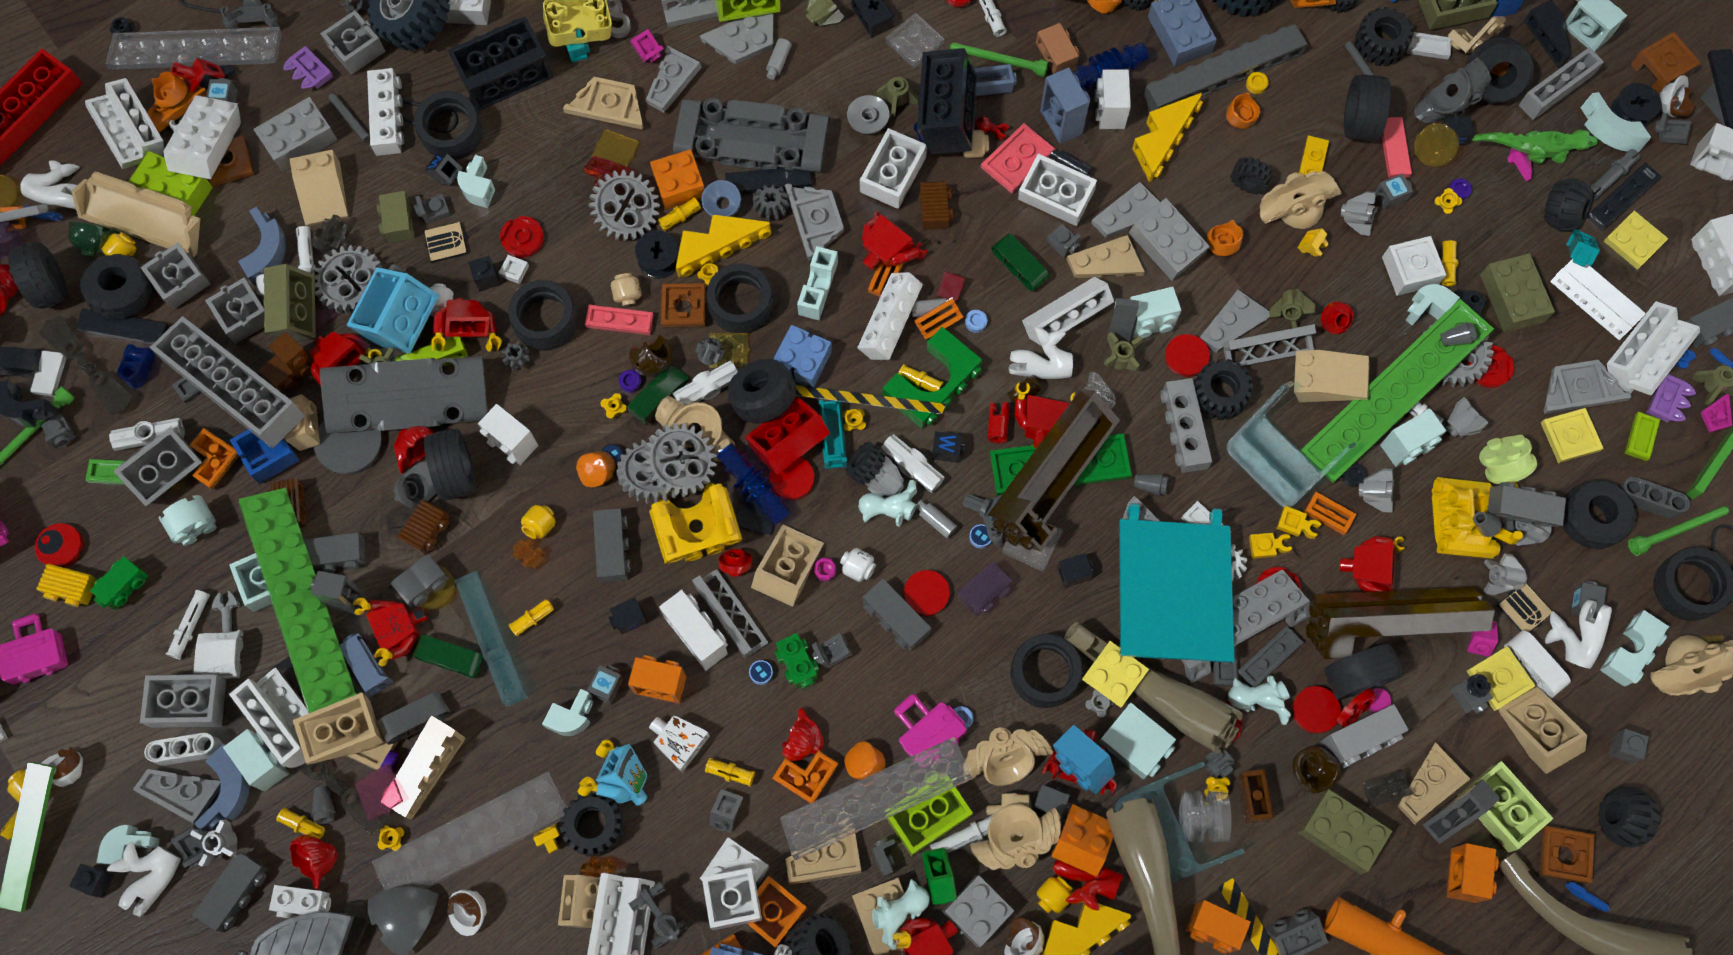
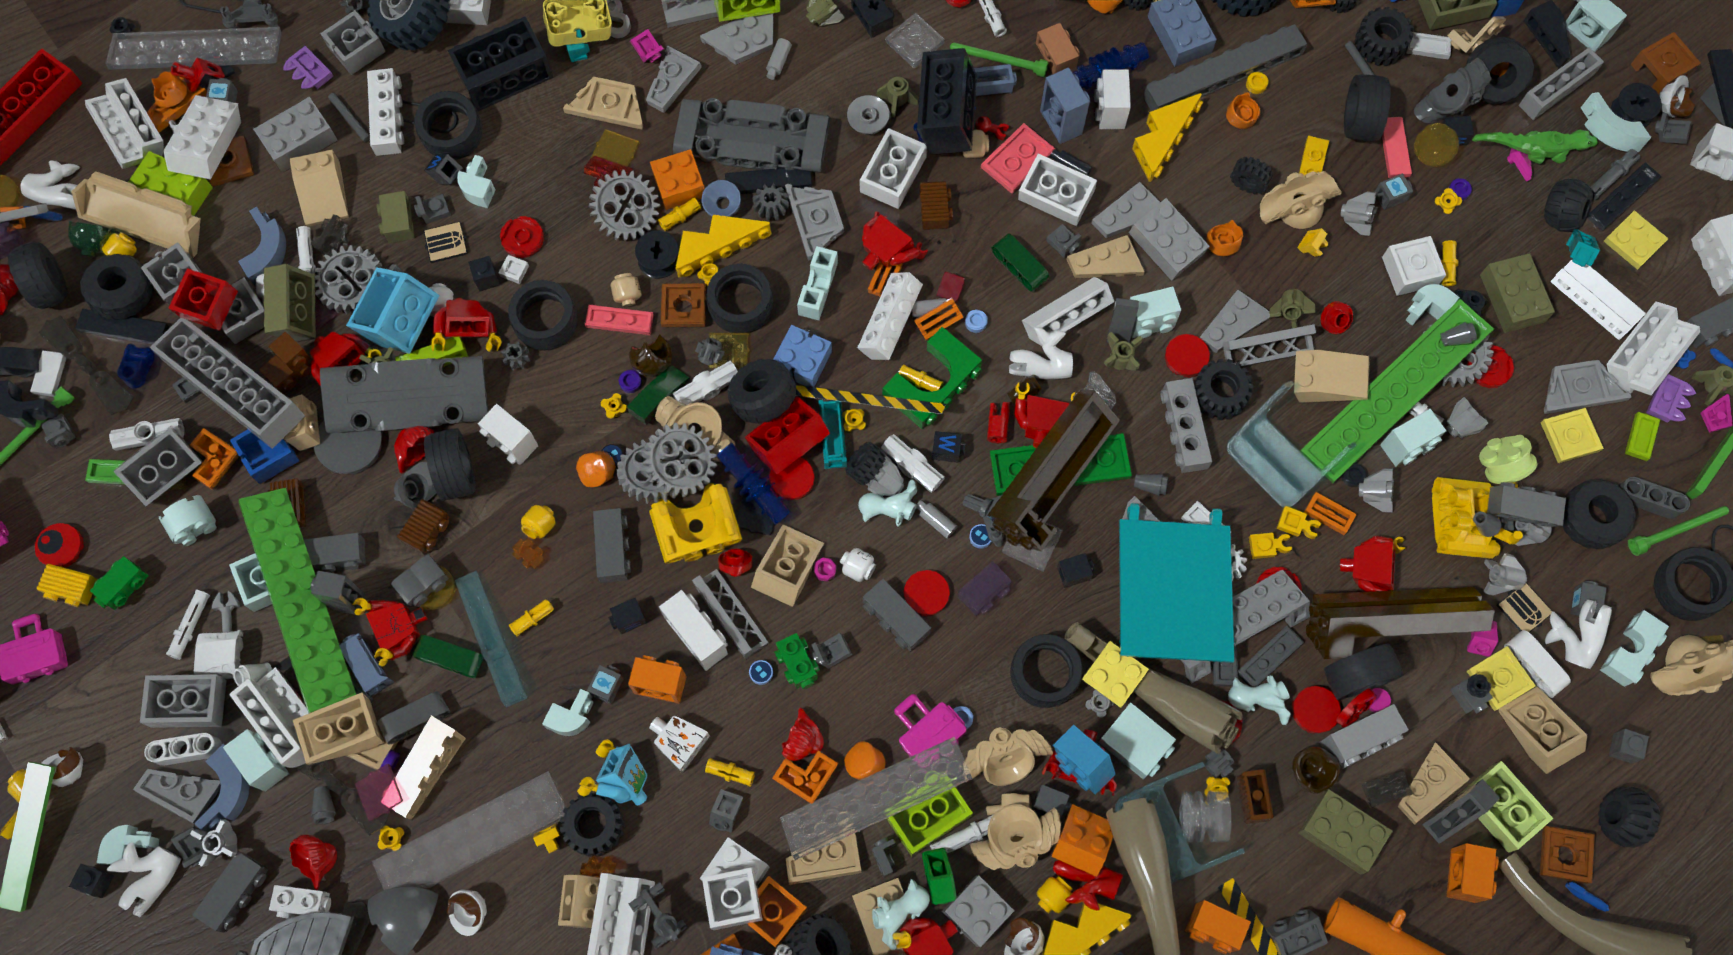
yellow axle [276,807,325,839] -> none
none -> red brick [168,268,238,331]
none -> white cone [233,662,272,686]

